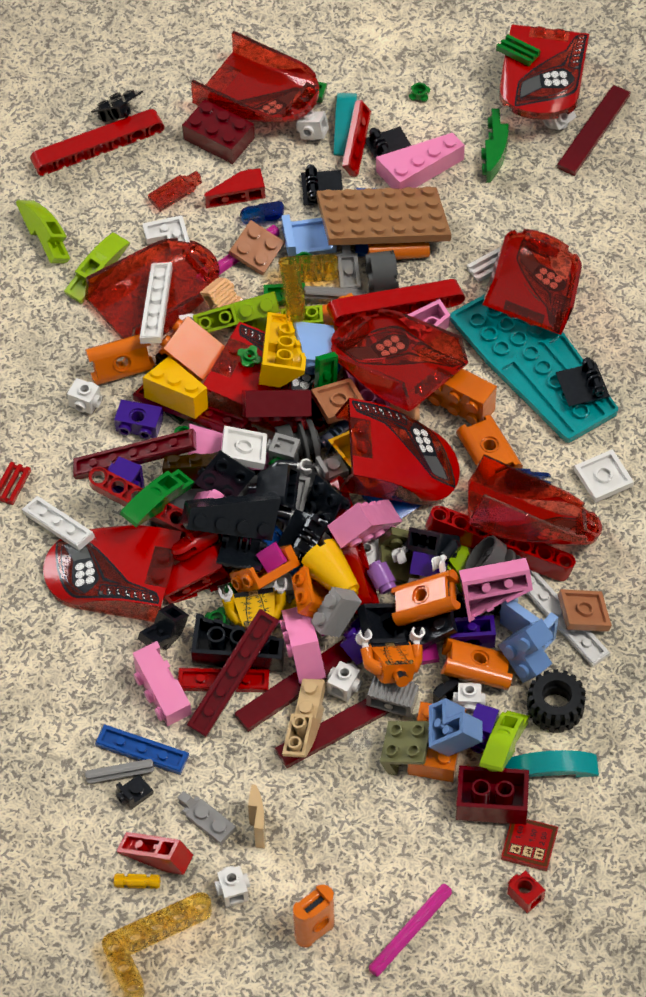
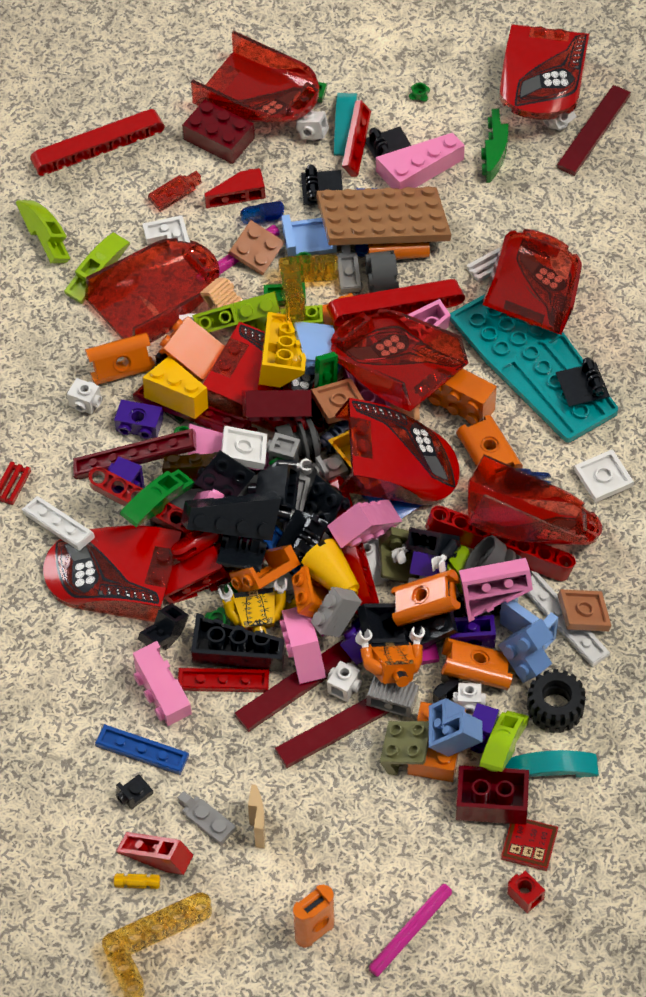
light grey axle [85,759,154,784] -> none
black hinge [91,89,143,122] -> none
white tile [140,262,173,344] -> none
dark red tile [187,609,280,737] -> none
white brick [214,866,250,907] -> none
green plate [237,345,262,367] -> none
dark pink tile [256,542,288,573] -> none
tan slope [282,679,326,758] -> none
light grey axle [303,286,364,300] -> none
medium lavender brick [366,560,396,595] -> none
green tile [496,34,540,66] -> none

